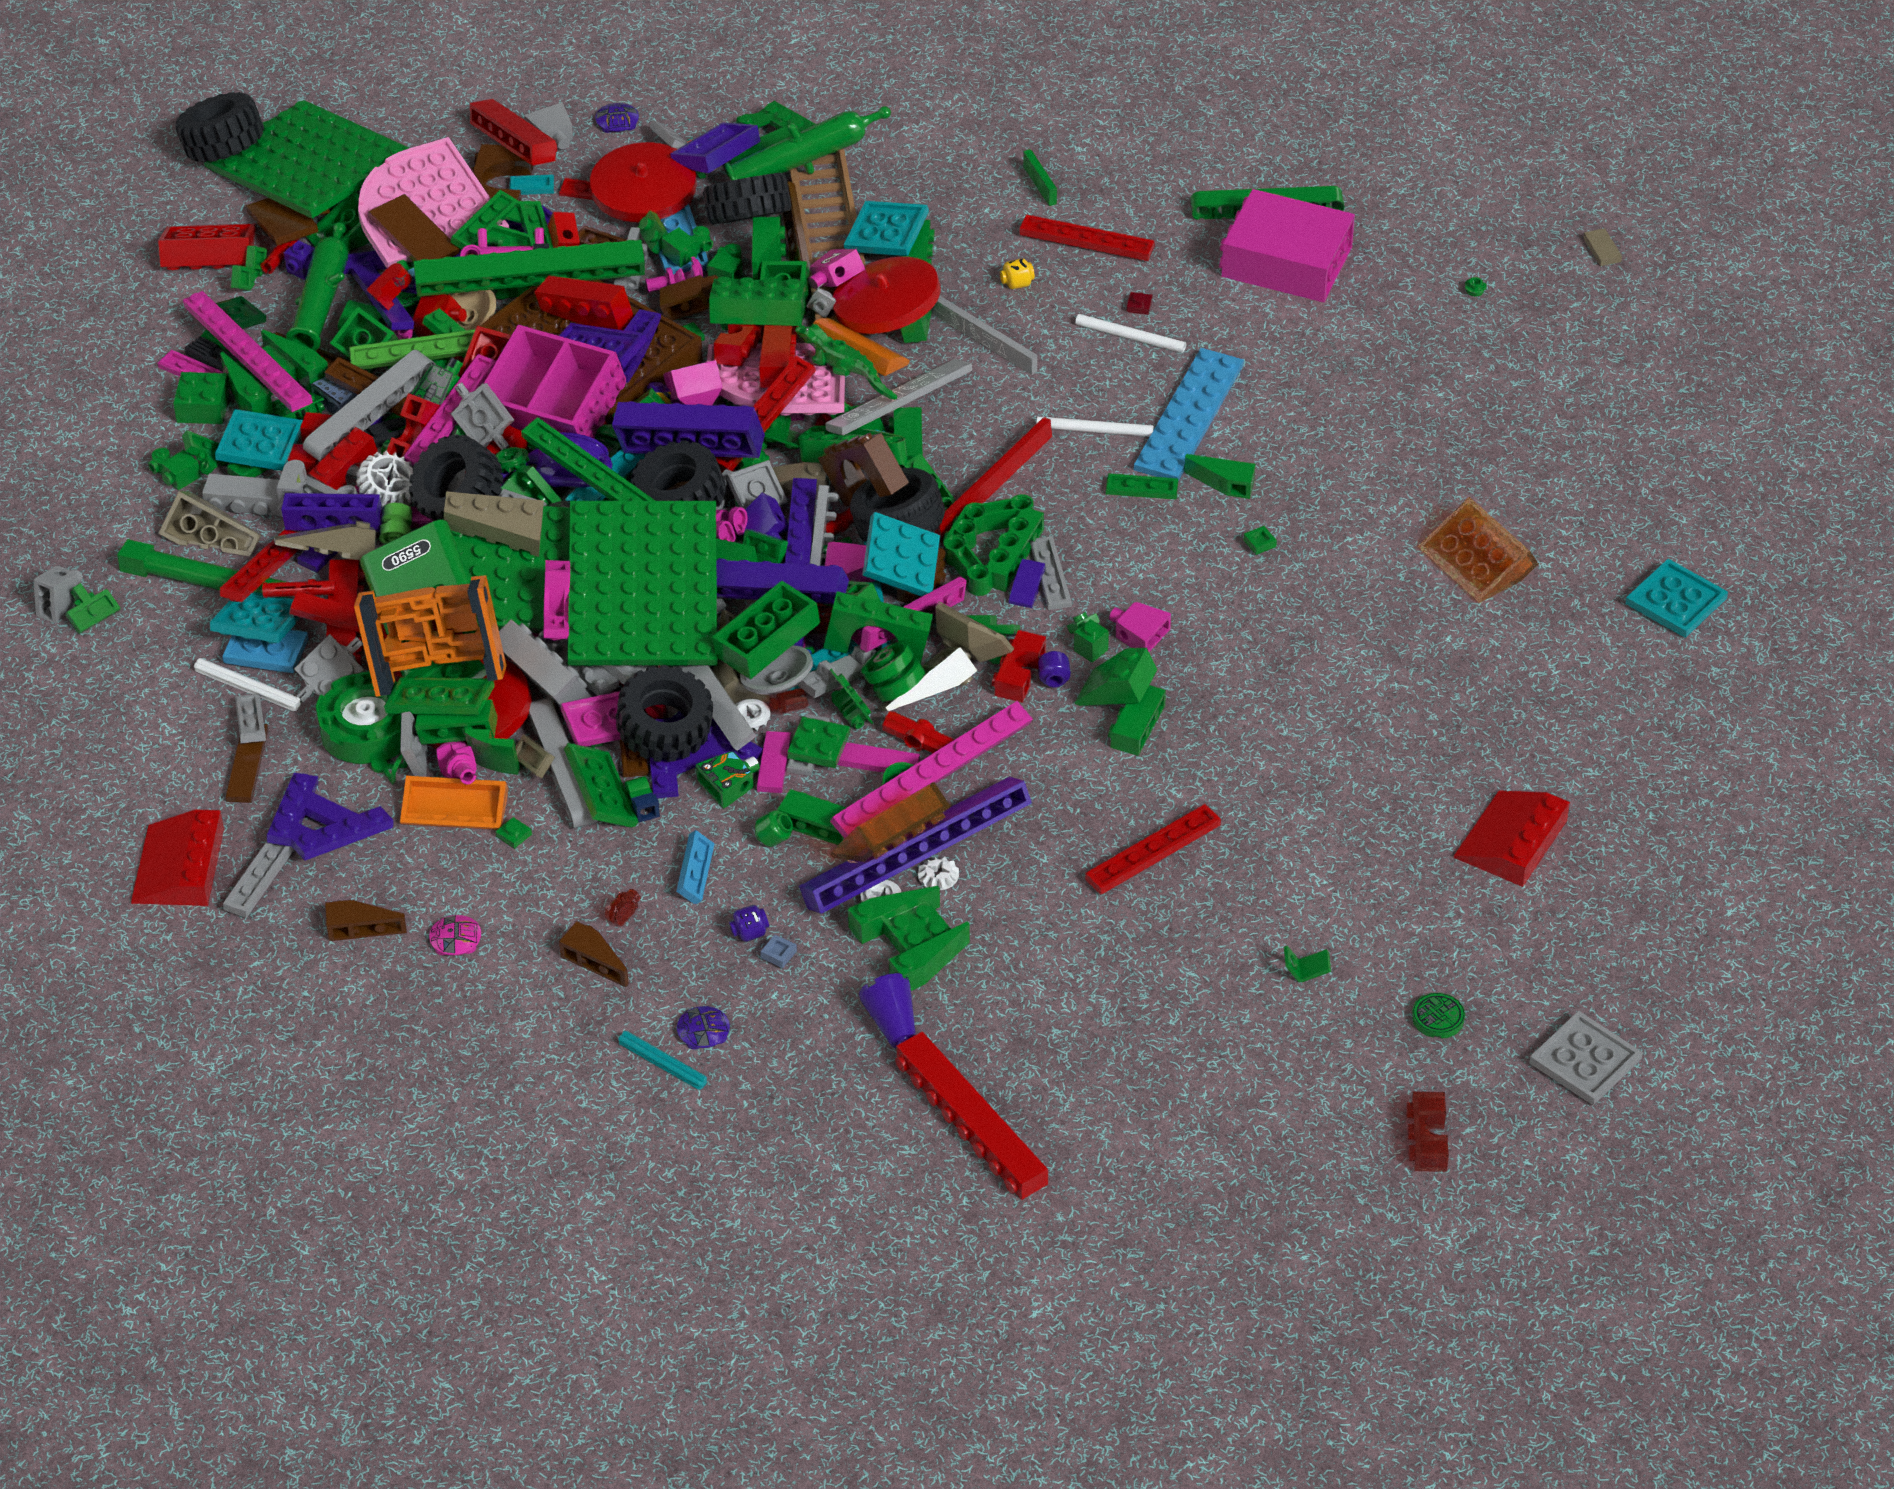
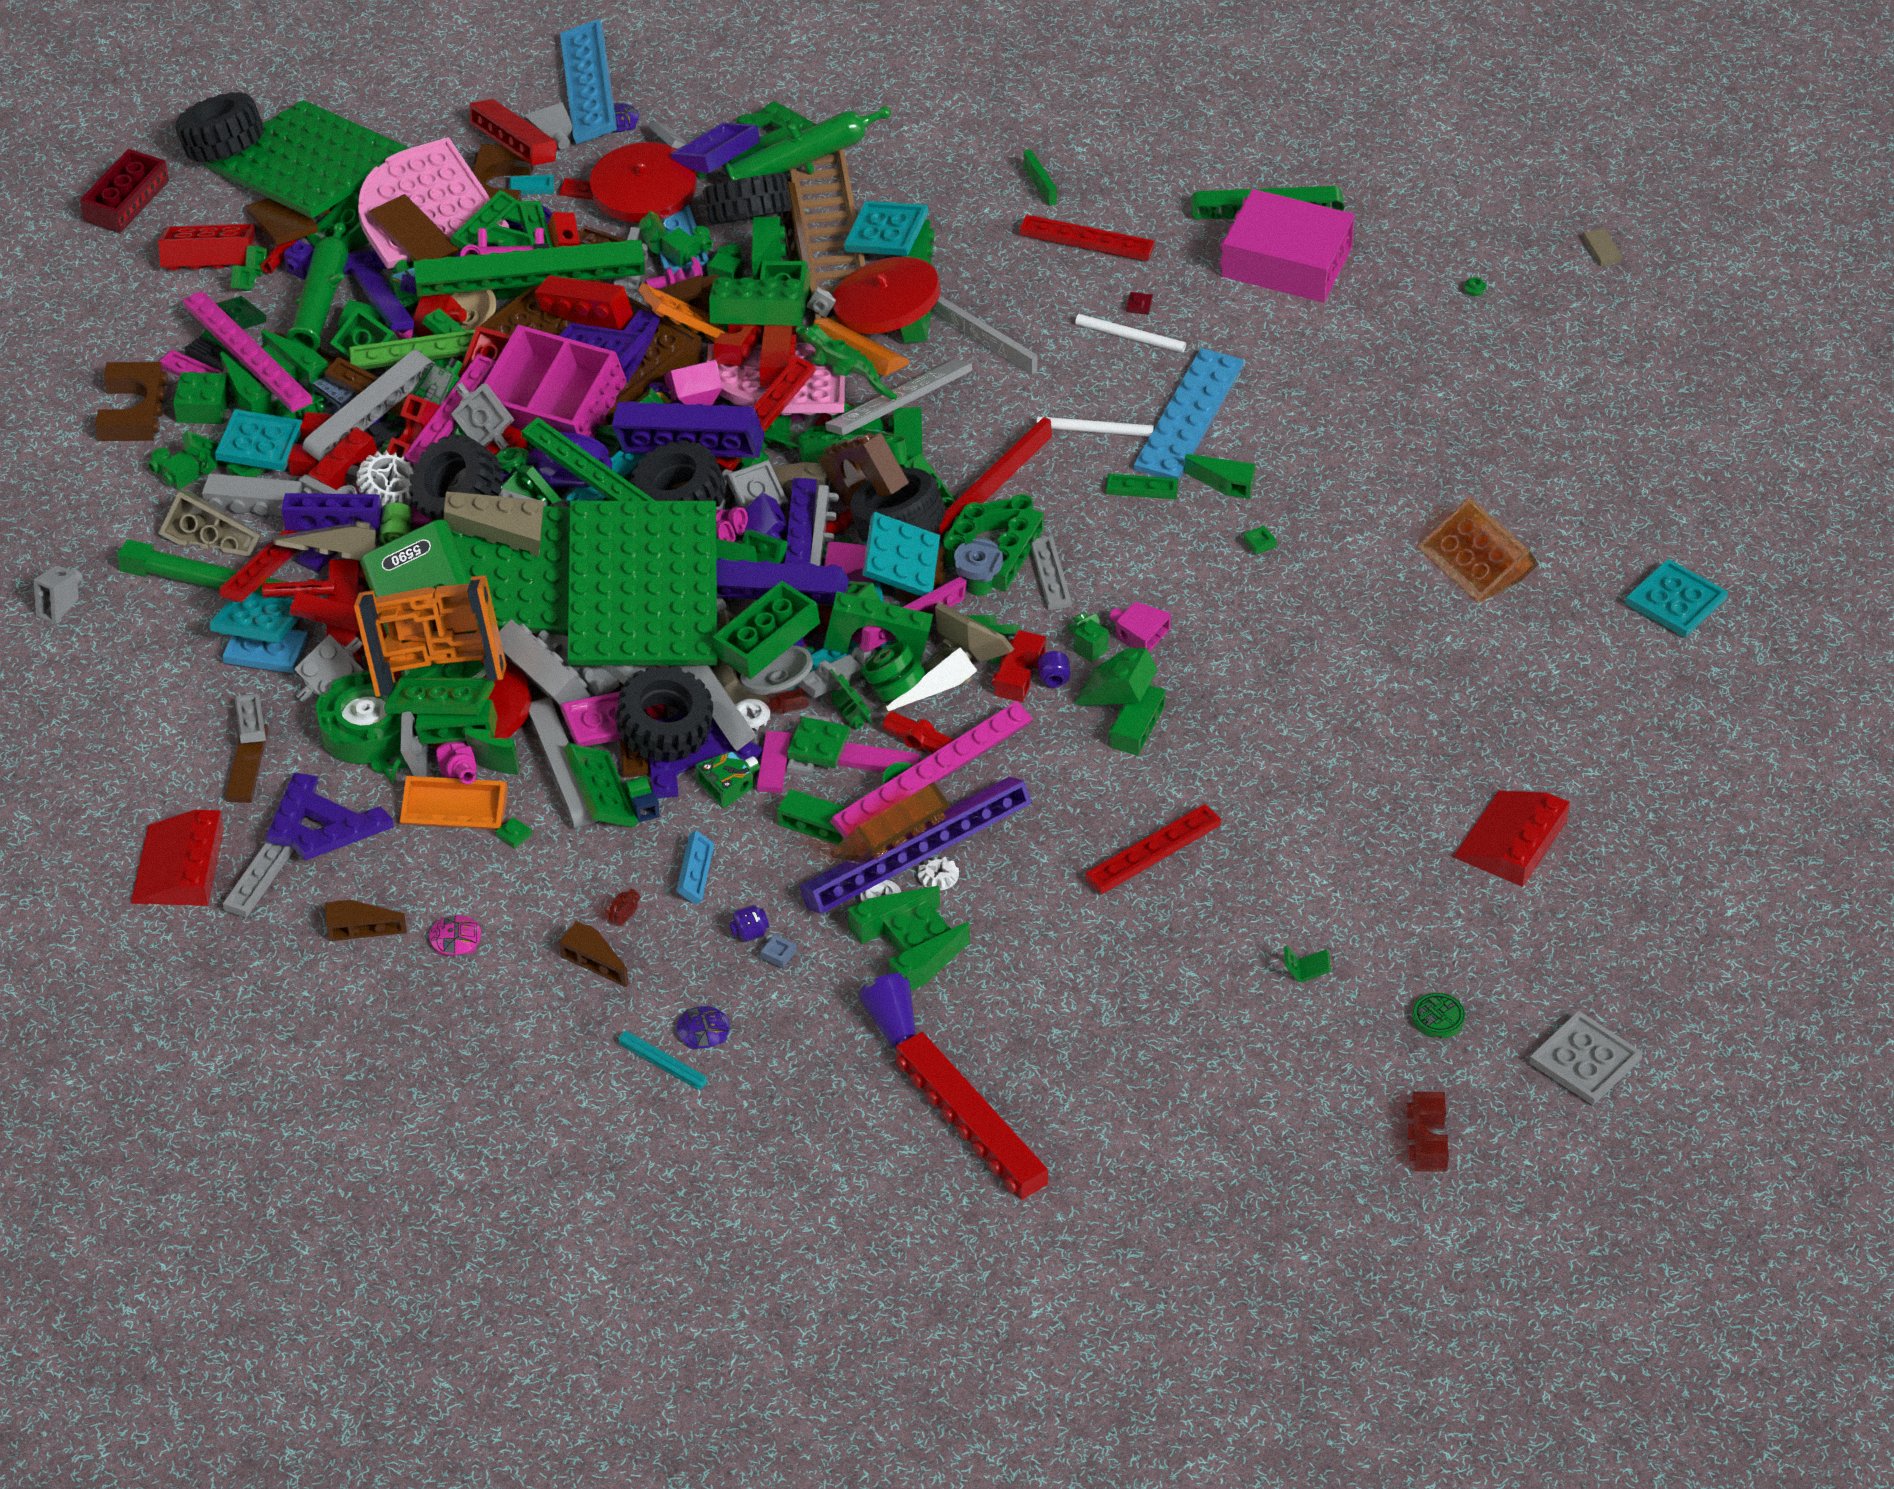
green hinge [66,583,121,634] -> none
white axle [194,658,301,711] -> none
light grey leg [277,460,307,504] -> none
red leg [366,263,412,311] -> none
dark tan tile [516,734,555,778] -> none
dark pink arch [543,560,570,640] -> none
green head [755,810,793,847] -> none
dark pink torso [808,249,865,289] -> none
yellow head [1000,258,1035,289] -> none
dark purple slope [1009,559,1045,608] -> none
none -> dark red brick [80,149,169,233]
none -> reddish brown arch [95,362,168,441]
none -> dark azure plate [560,19,617,144]
none -> orange plate [638,282,728,341]
none -> sand blue plate [954,539,1003,582]

